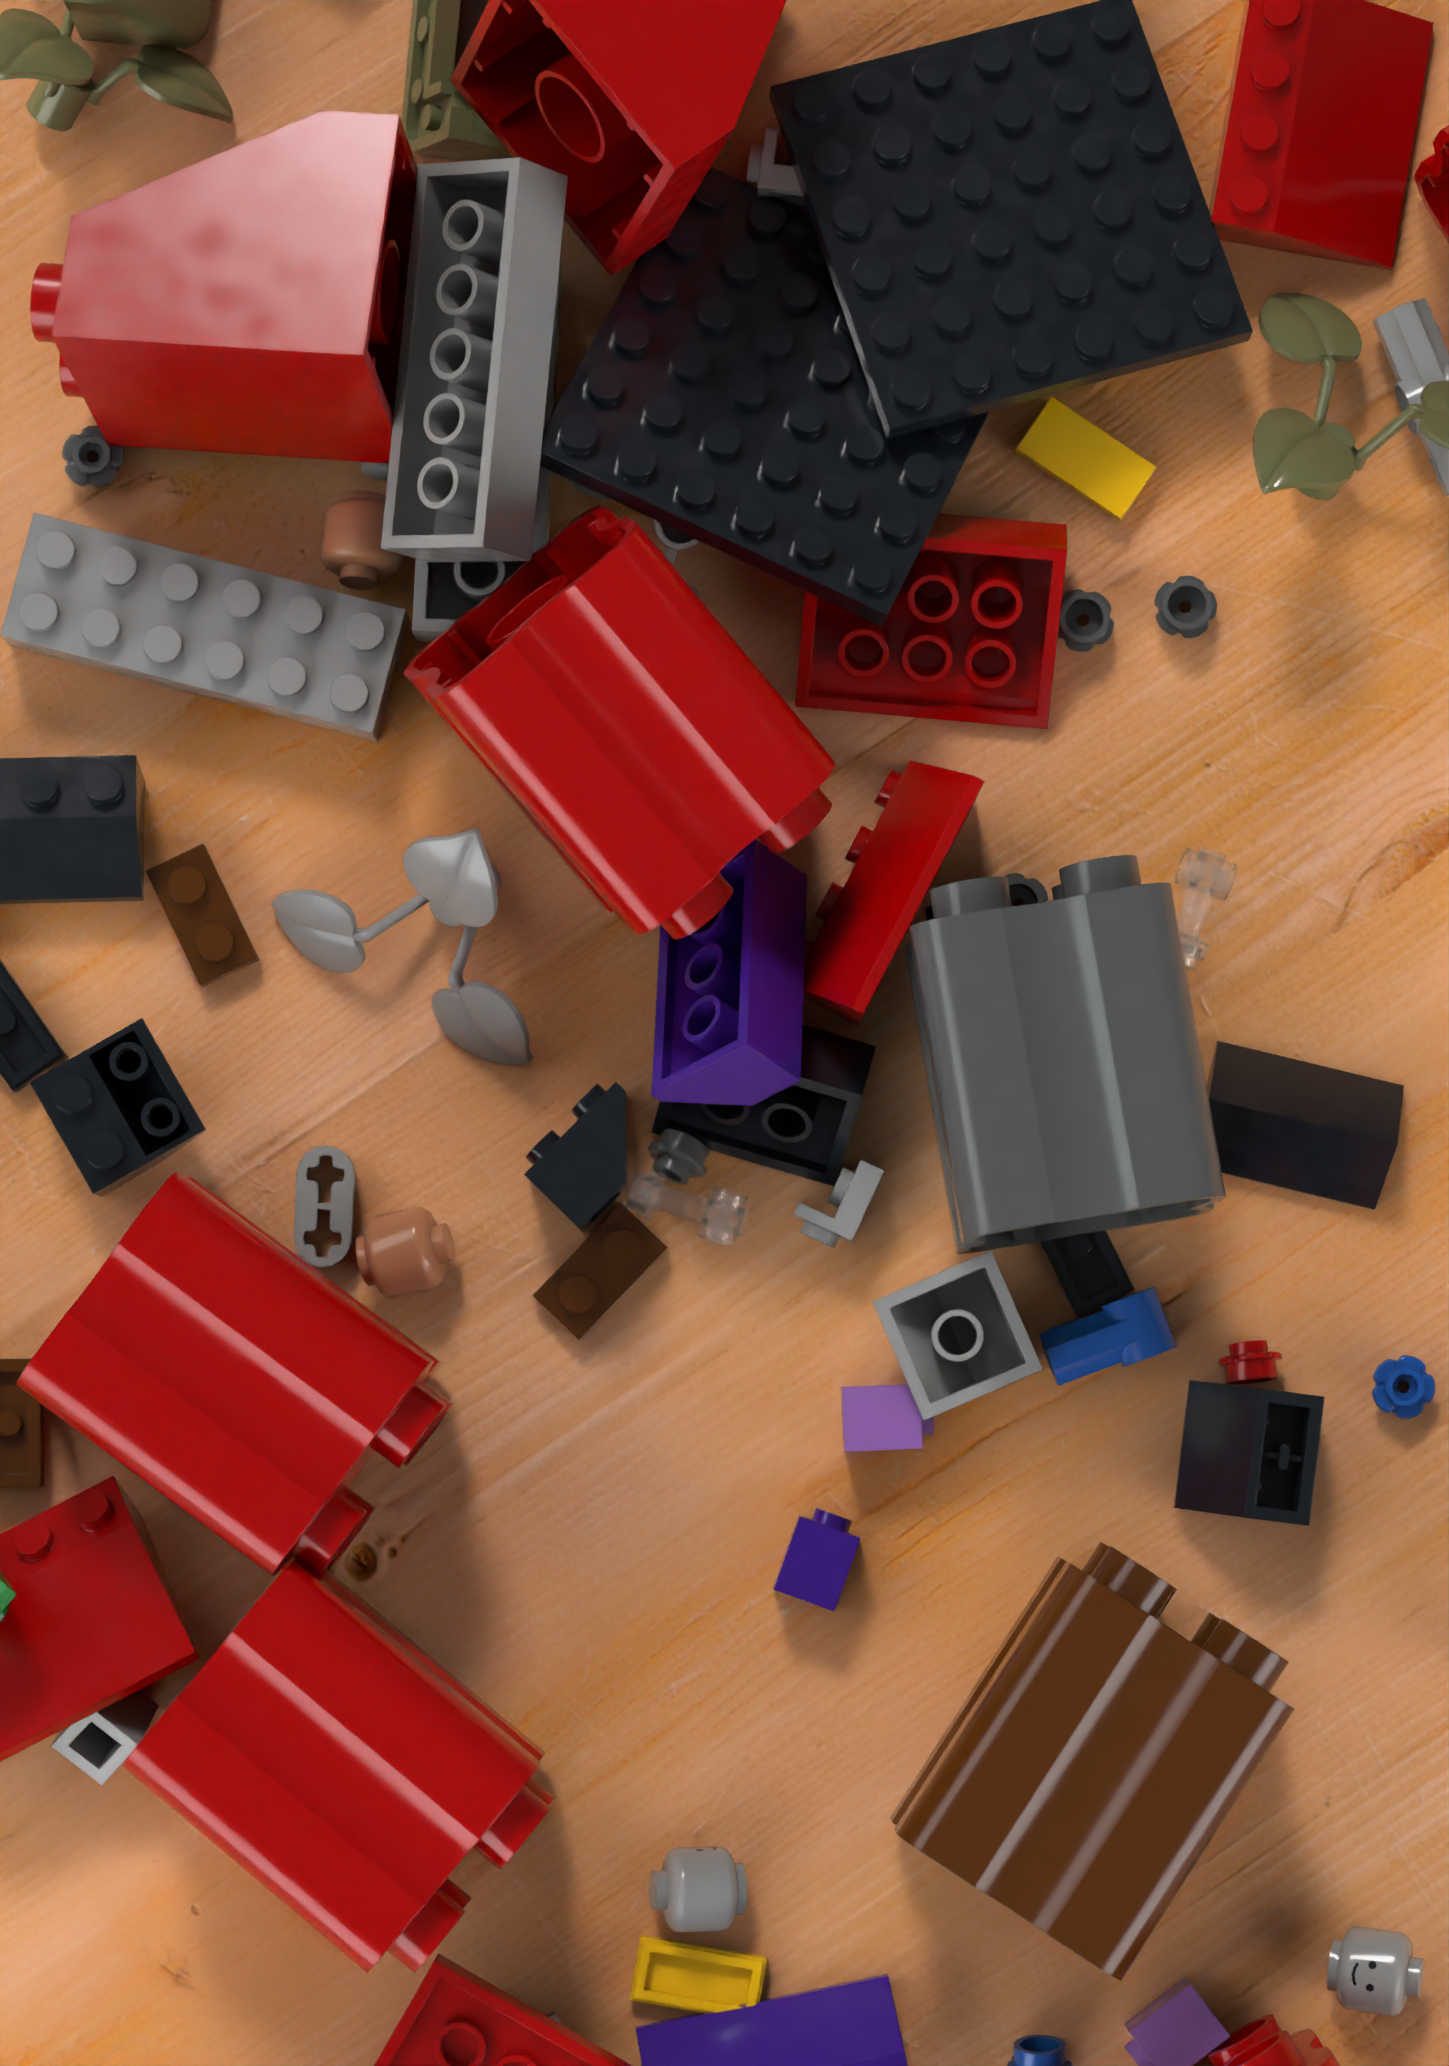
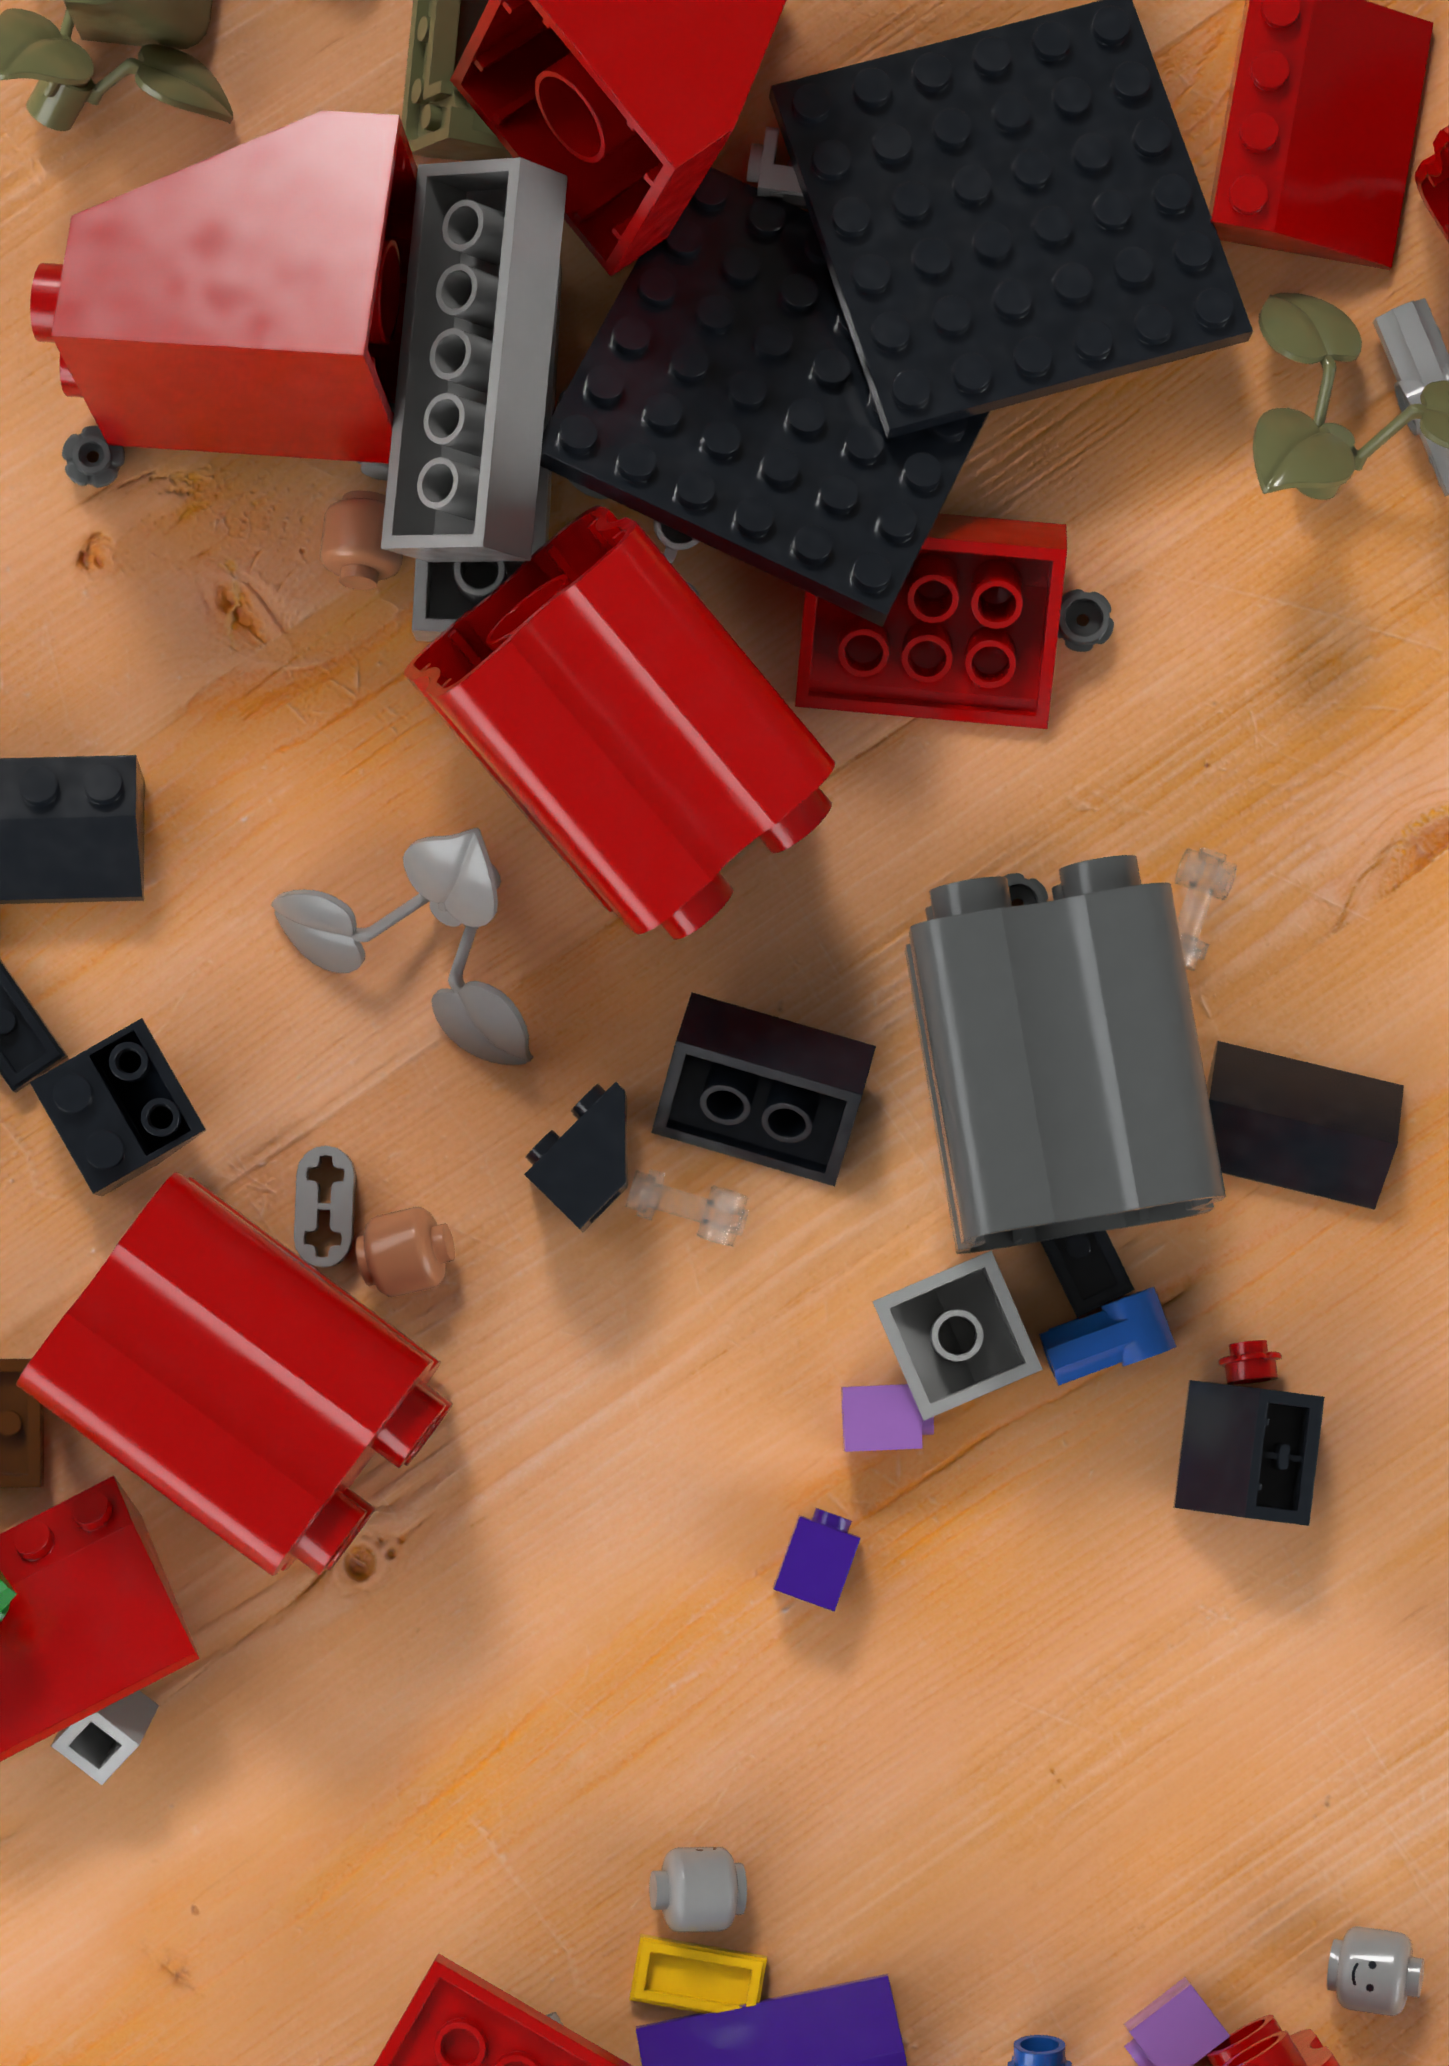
light grey brick [0,512,410,742] -> none
red brick [122,1558,555,1973] -> none
reddish brown plate [146,844,260,987] -> none
reddish brown plate [533,1203,668,1340] -> none
dark grey plate [648,1129,709,1185] -> none
dark purple slope [651,839,807,1106] -> none
light grey bracket [793,1160,884,1248] -> none
red slope [803,760,985,1026] -> none
reddish brown brick [890,1542,1294,1981] -> none
yellow tile [1015,397,1157,522] -> none
dark grey plate [1154,576,1217,638] -> none
blue plate [1372,1355,1435,1419] -> none

